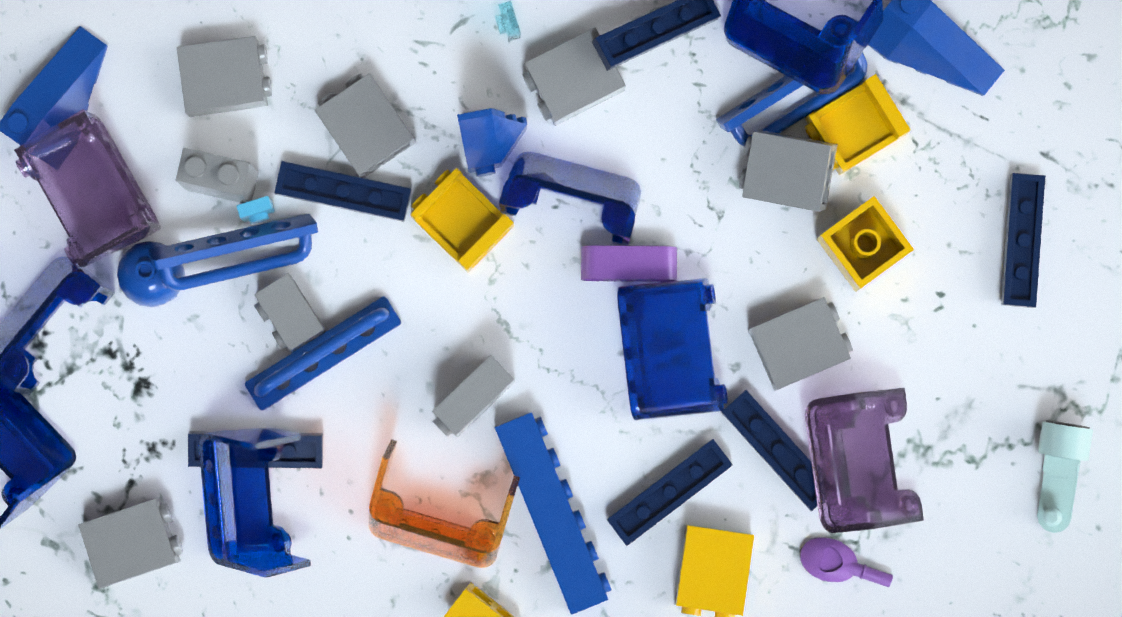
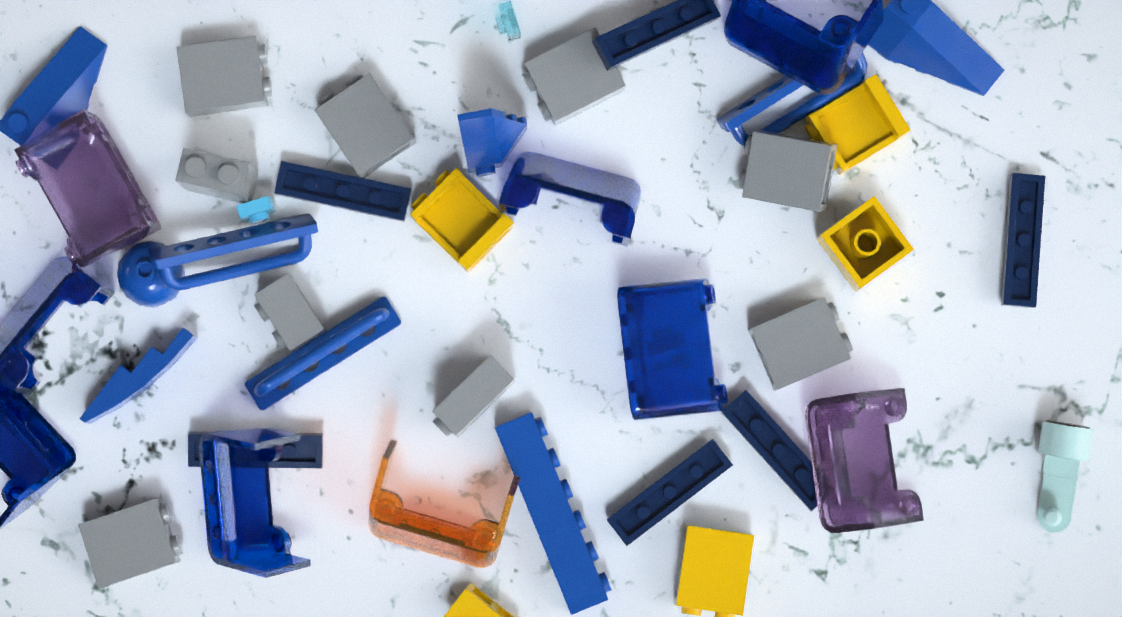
medium lavender beam [581,245,677,282] -> none
medium lavender piece [800,538,893,588] -> none
none -> blue slope [79,328,198,424]

